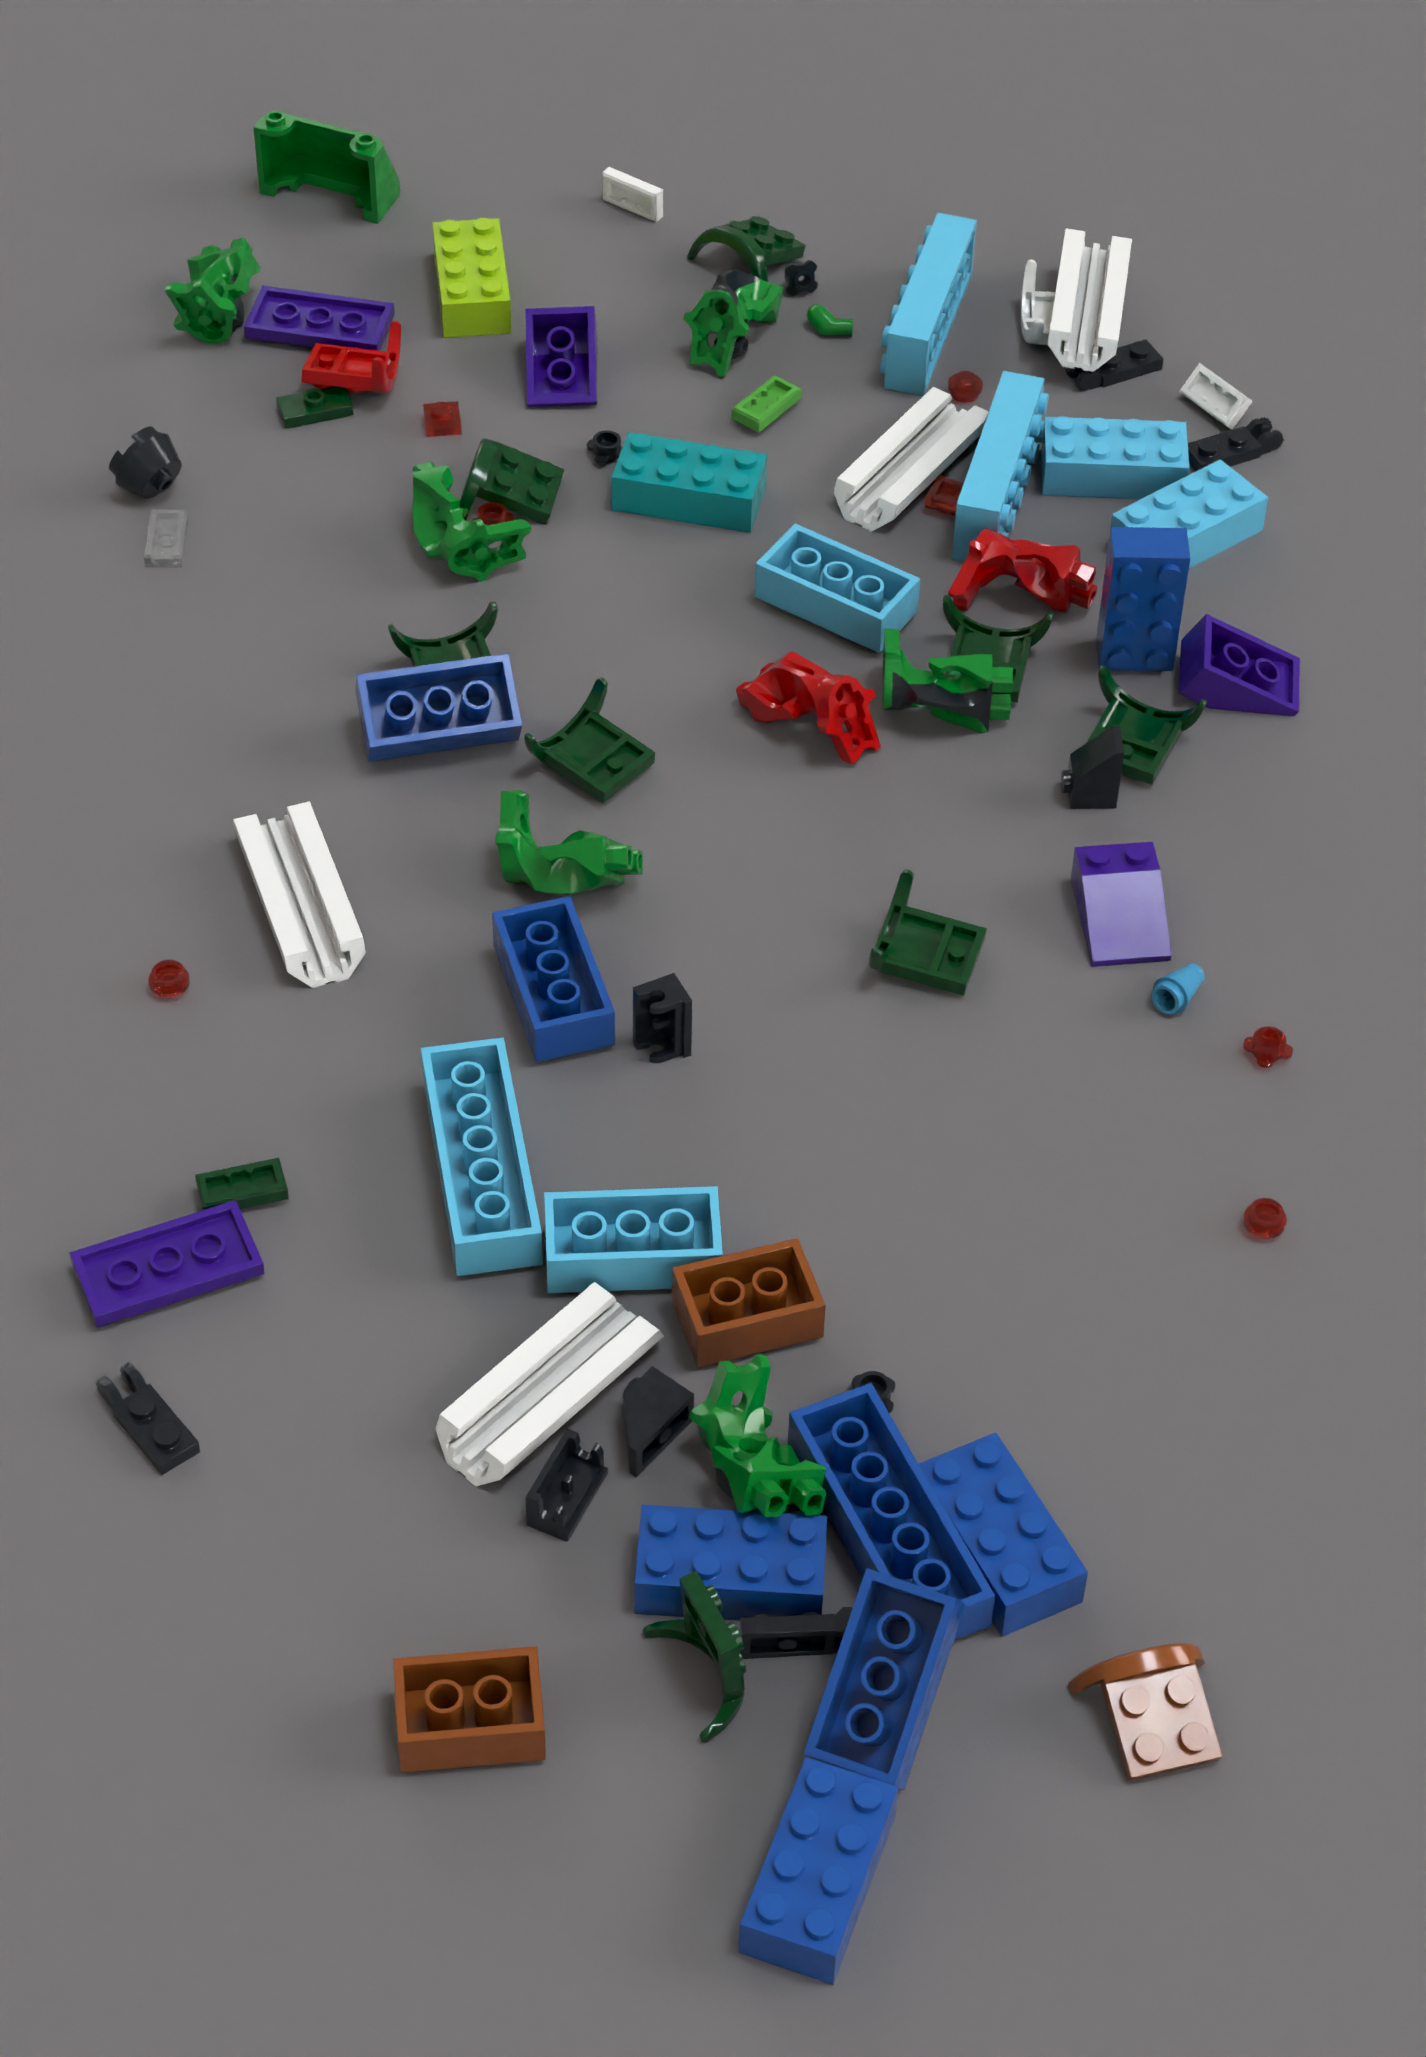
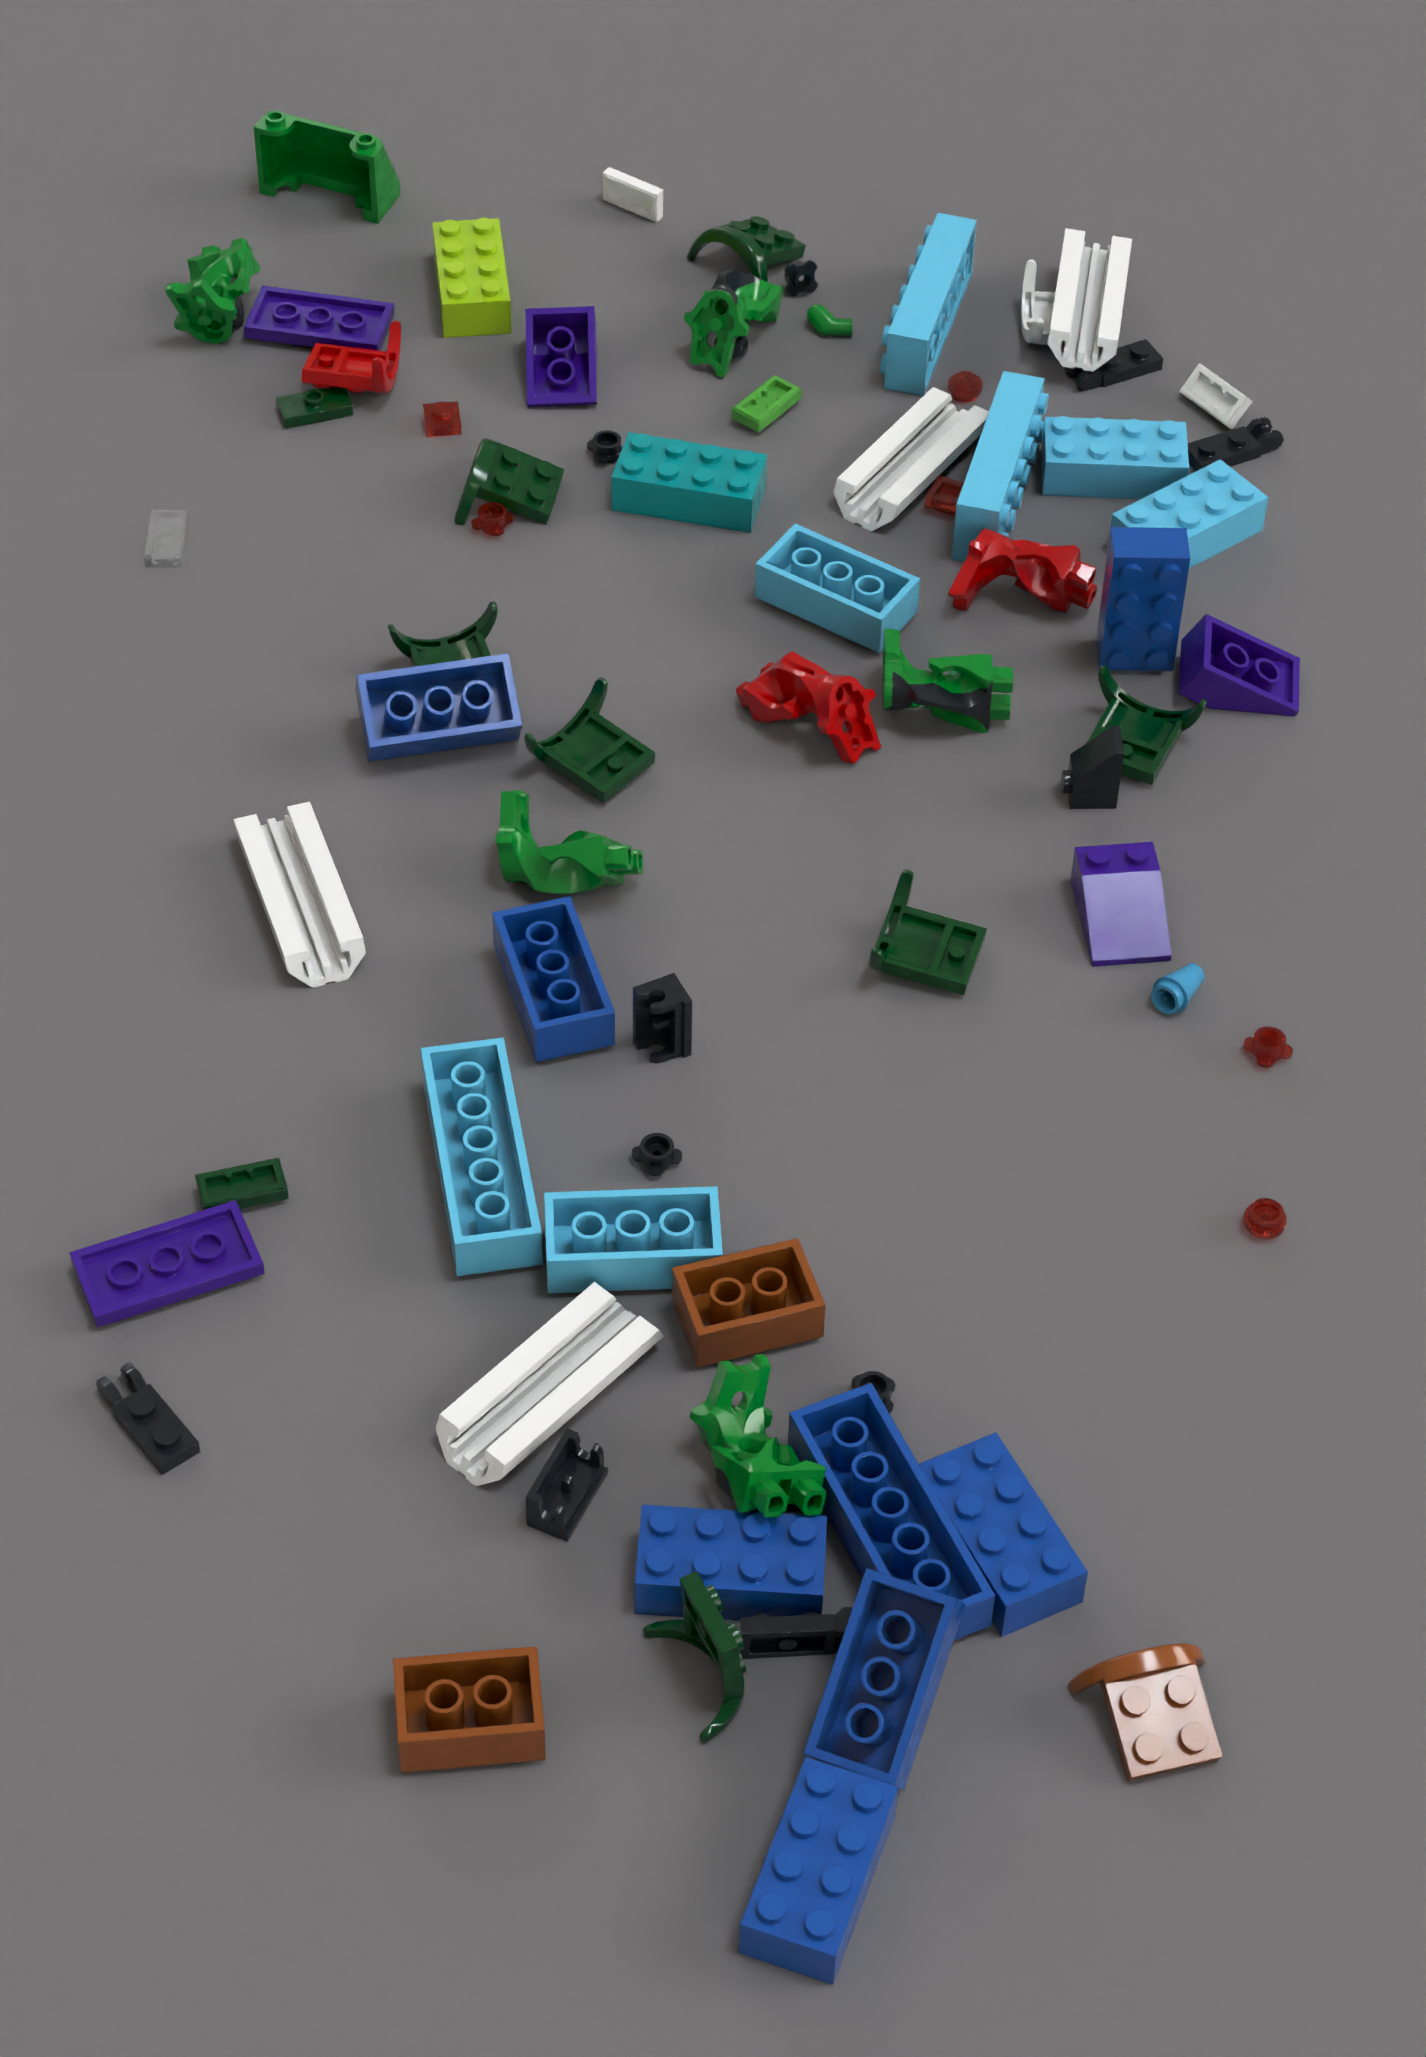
black cone [109,426,182,499] -> none
clear red plate [148,960,190,998] -> none
green hips [412,462,531,582] -> none
black slope [623,1366,694,1478] -> none
dark green piece [943,595,1053,703] -> none
none -> black plate [632,1133,682,1176]

